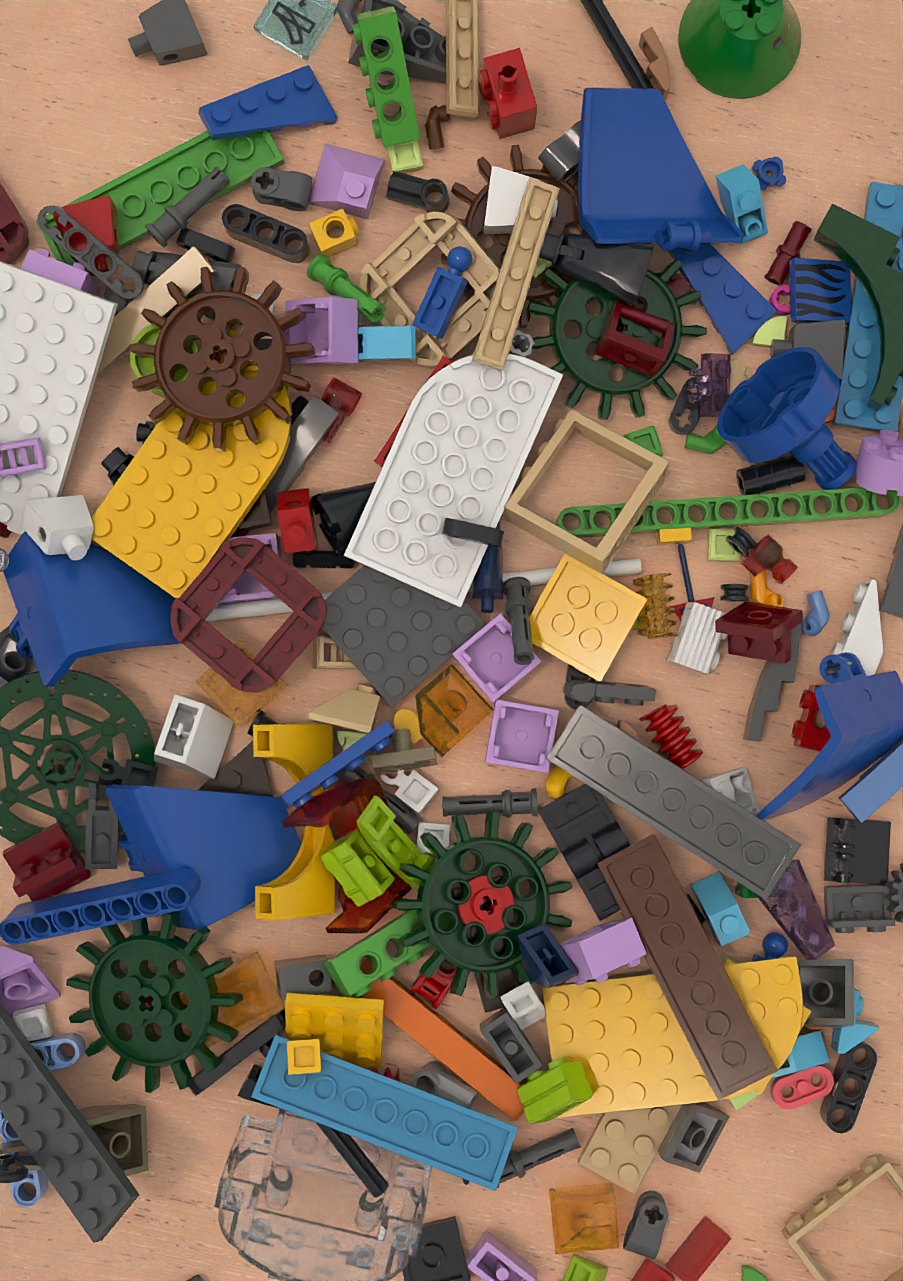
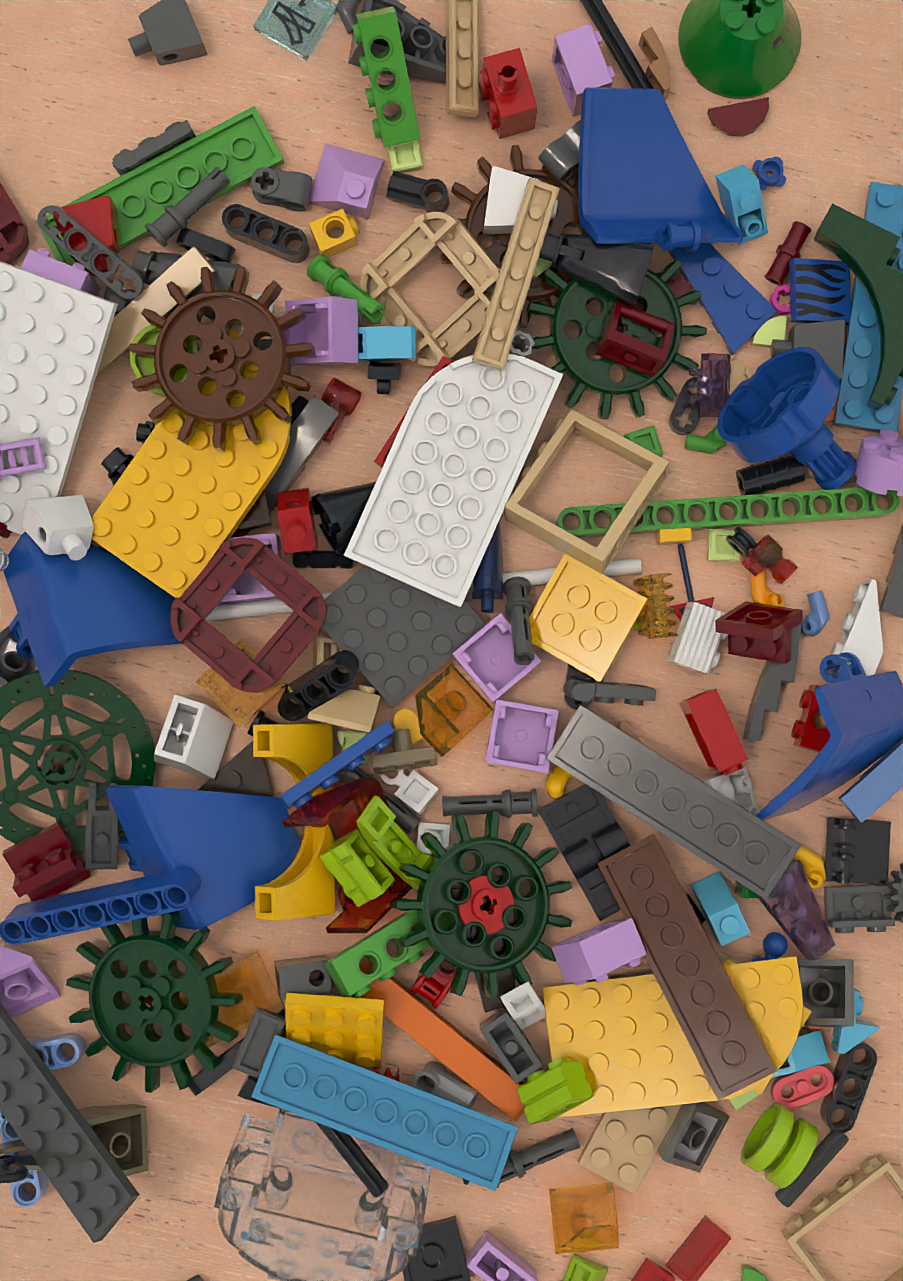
white tile [12,1004,53,1042] -> none
black plate [98,758,158,787] -> none
blue wing [198,65,338,140] -> none
yellow tile [287,1039,322,1075] -> none
blue plate [412,246,472,339] -> none
reddish brown arm [425,105,450,150] -> none
black beam [442,518,504,547] -> none
dark blue slope [517,923,578,988] -> none
dark grey piece [623,1191,668,1259] -> none
red piece [639,704,703,769] -> none
black bush [720,584,749,602] -> none
none -> dark grey hinge [112,120,196,176]
none -> dark grey tile [232,1006,286,1078]
none -> black beam [277,651,359,721]
none -> black tile [368,362,401,394]
none -> lavender container [552,24,615,117]
none -> red window [679,689,748,775]
none -> dark red tile [707,97,769,136]
none -> lime wheel [740,1102,819,1189]
none -> dark grey axle [775,1131,849,1207]
none -> yellow arm [793,845,826,889]

